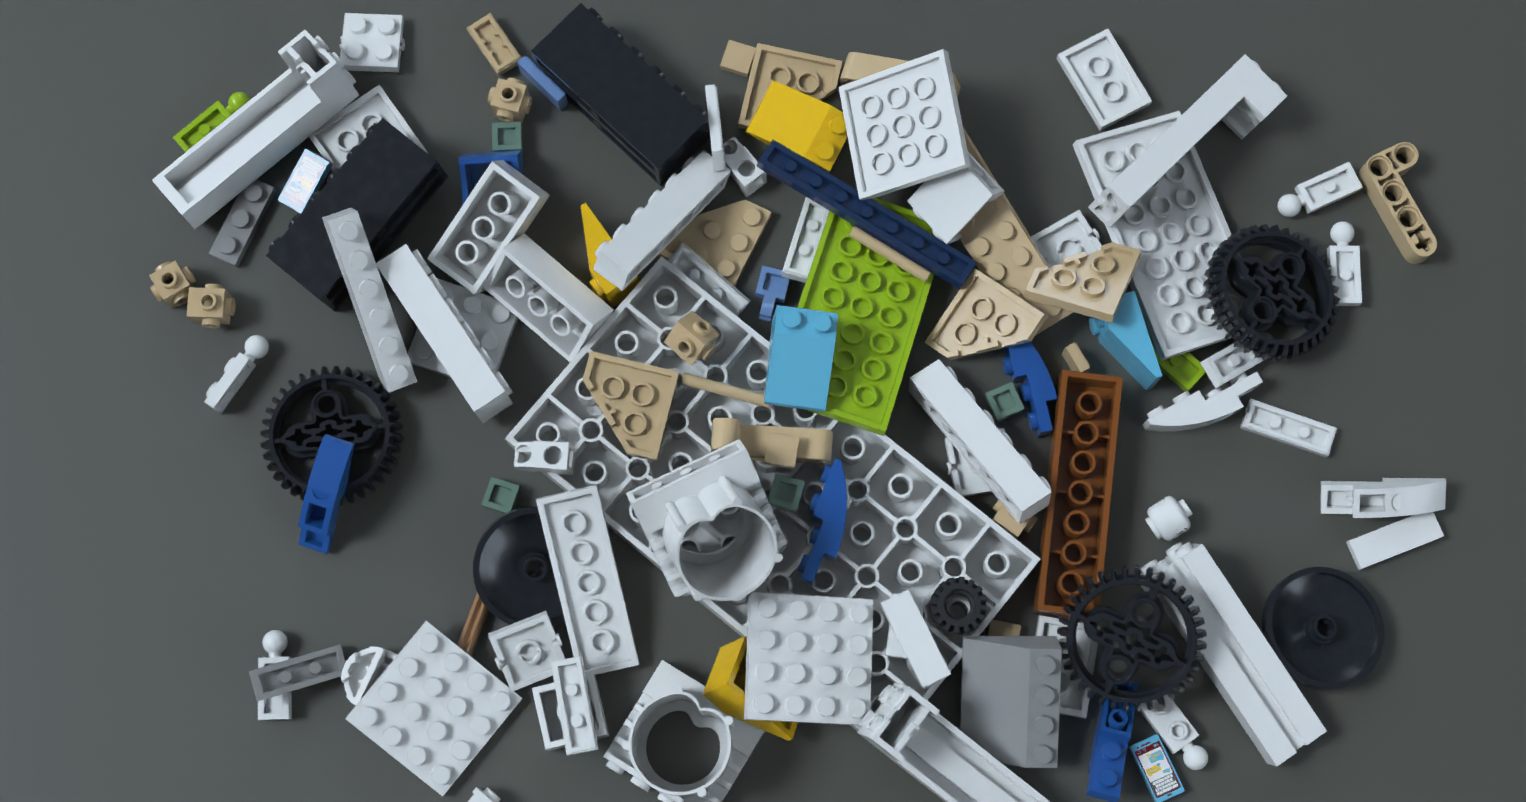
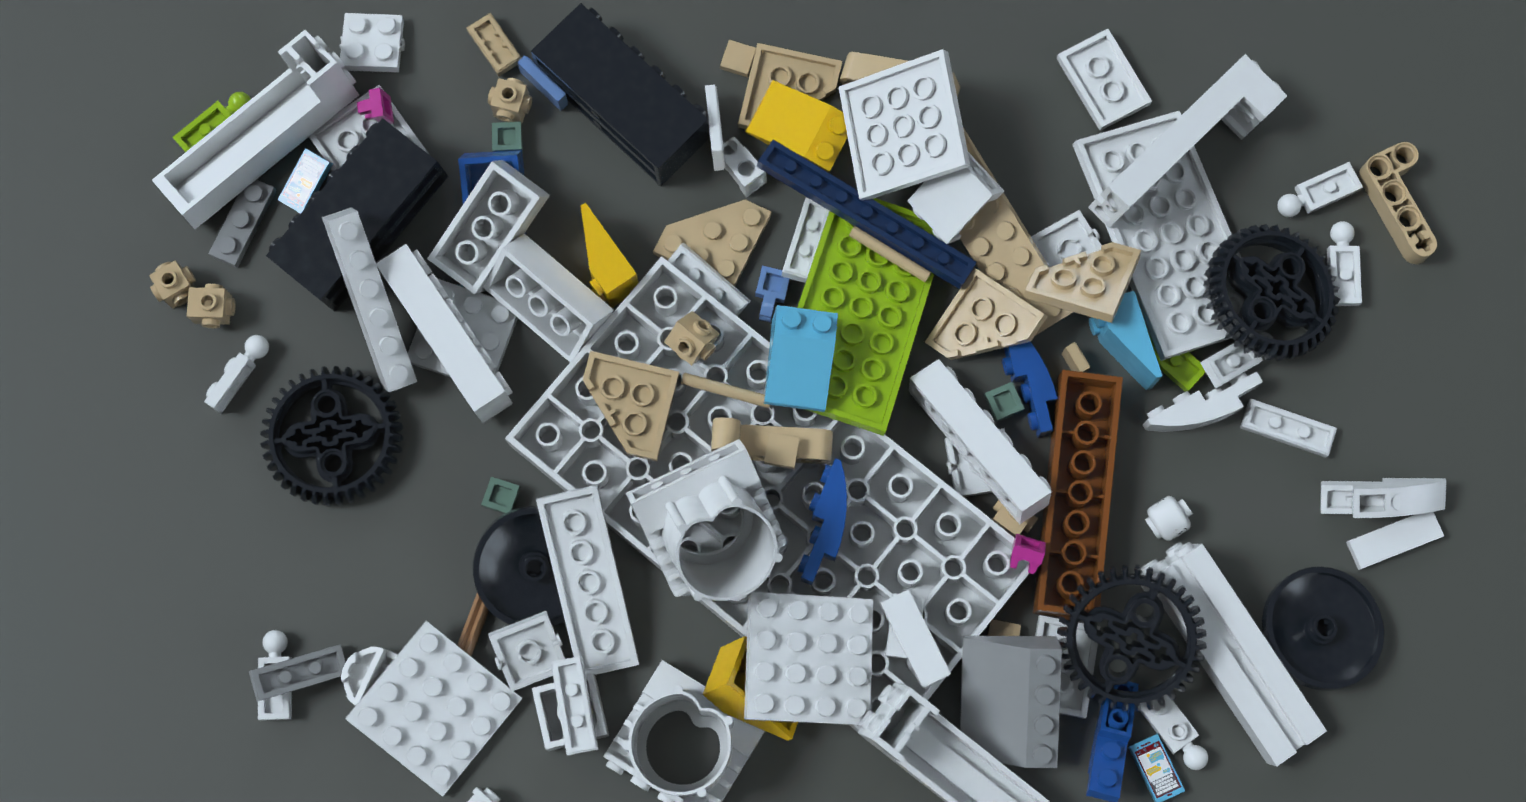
blue slope [298,434,355,554] -> none
white leg [514,441,575,475] -> none
white brick [593,150,732,291] -> none
sand green plate [768,473,805,513] -> none
black tyre [929,576,988,635] -> none
none -> dark pink tile [357,87,394,124]
none -> dark pink tile [1010,534,1046,574]

